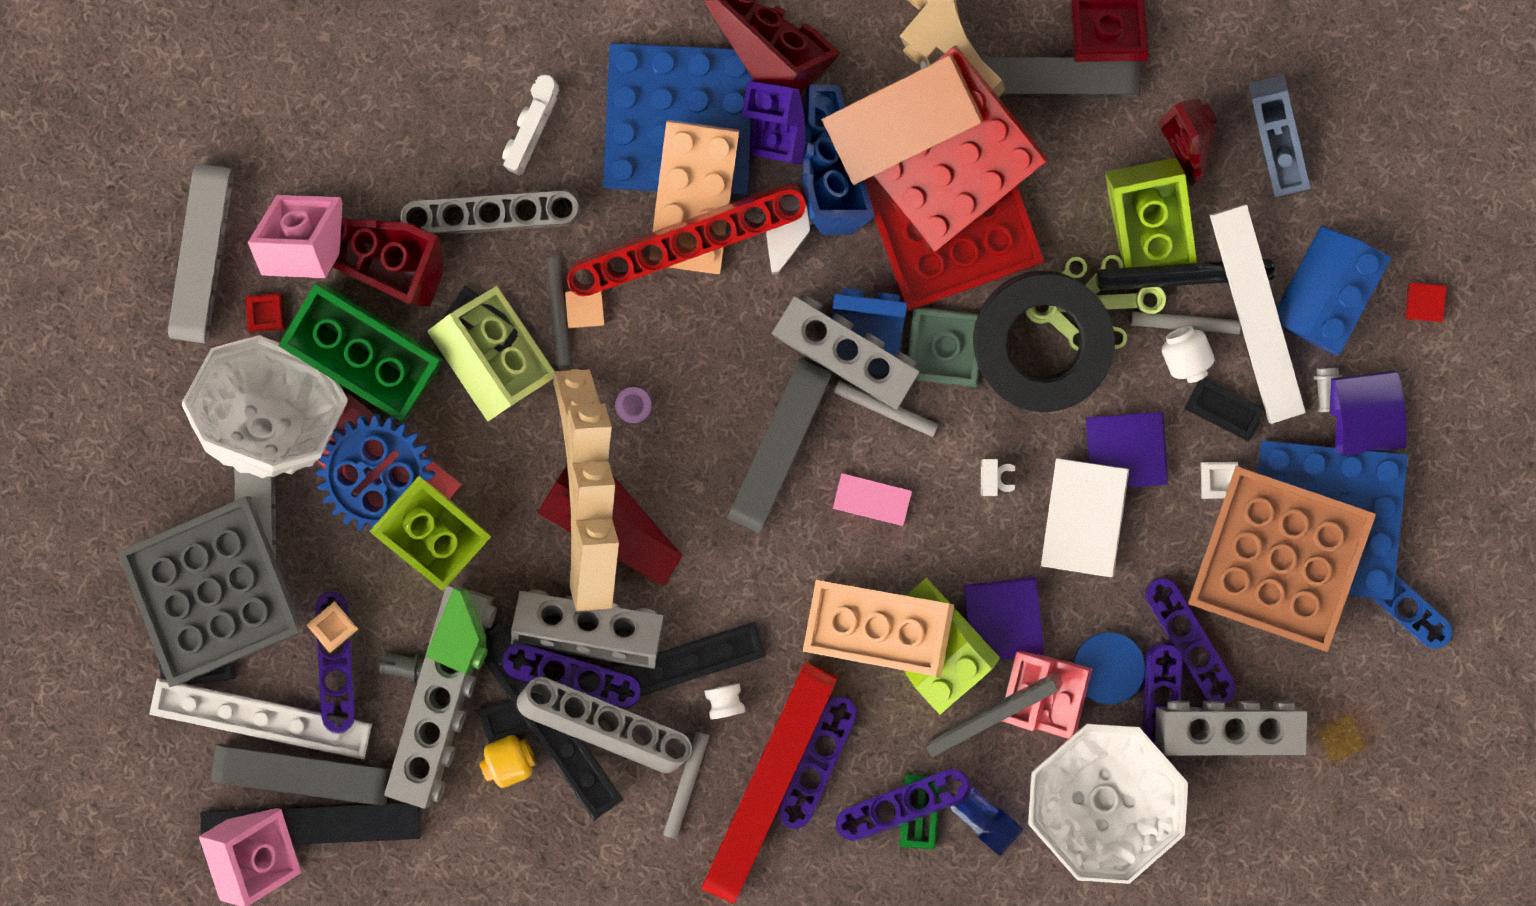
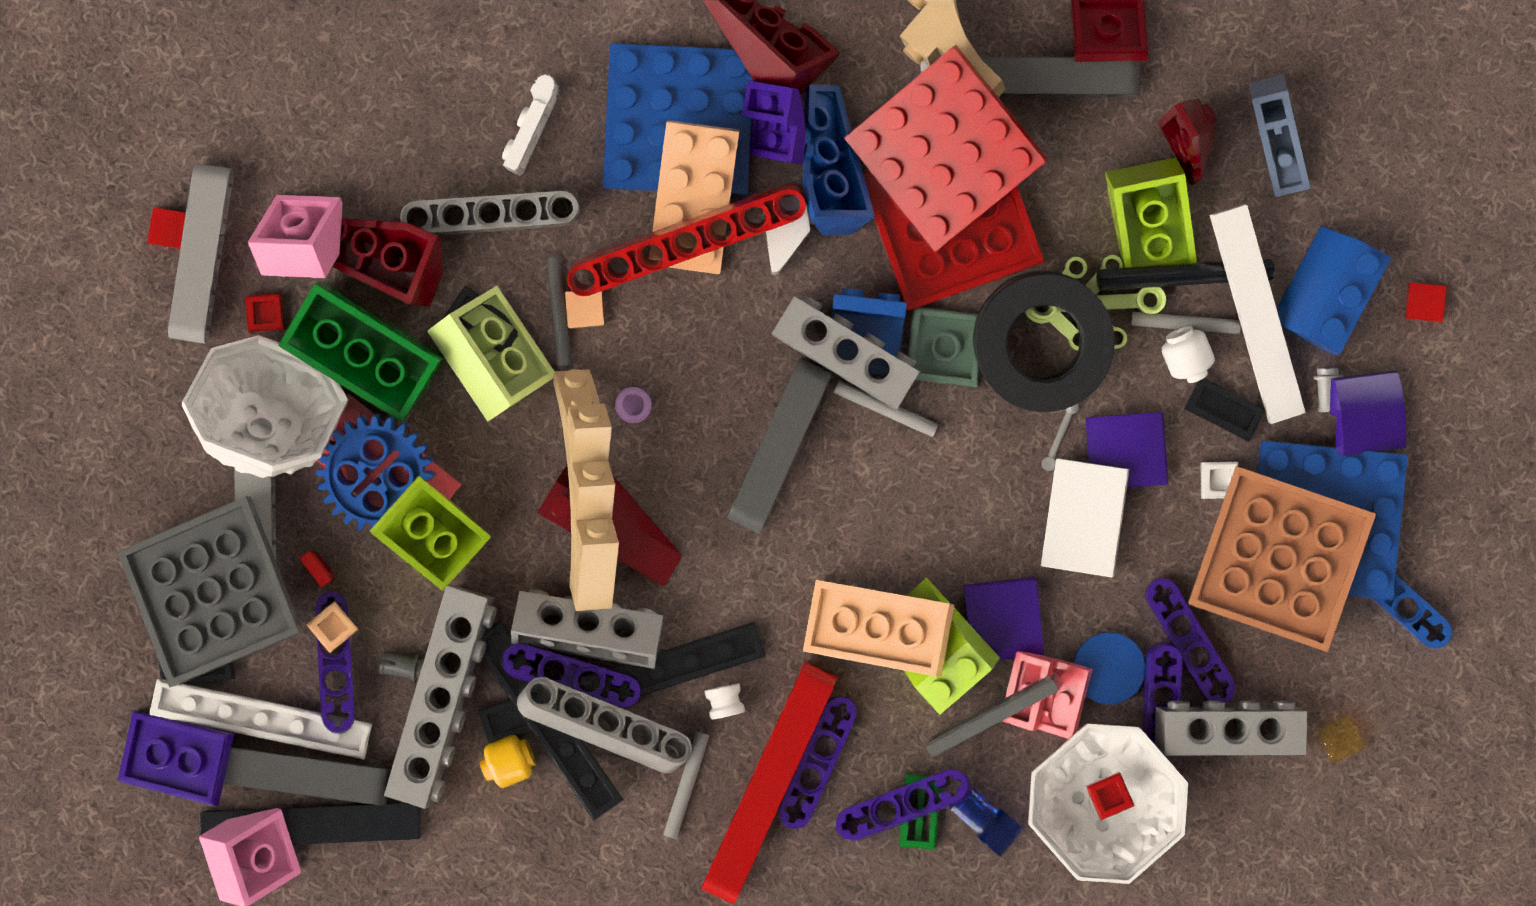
bright green slope [425,588,488,674] -> none
tile [822,55,984,185] -> none
bright pink tile [833,473,912,526] -> none
white tile [981,459,1015,496] -> none
none -> dark purple tile [118,710,234,806]
none -> red tile [147,207,186,249]
none -> red tile [300,551,336,588]
none -> light grey hinge [1041,404,1079,471]
none -> red tile [1085,771,1135,821]

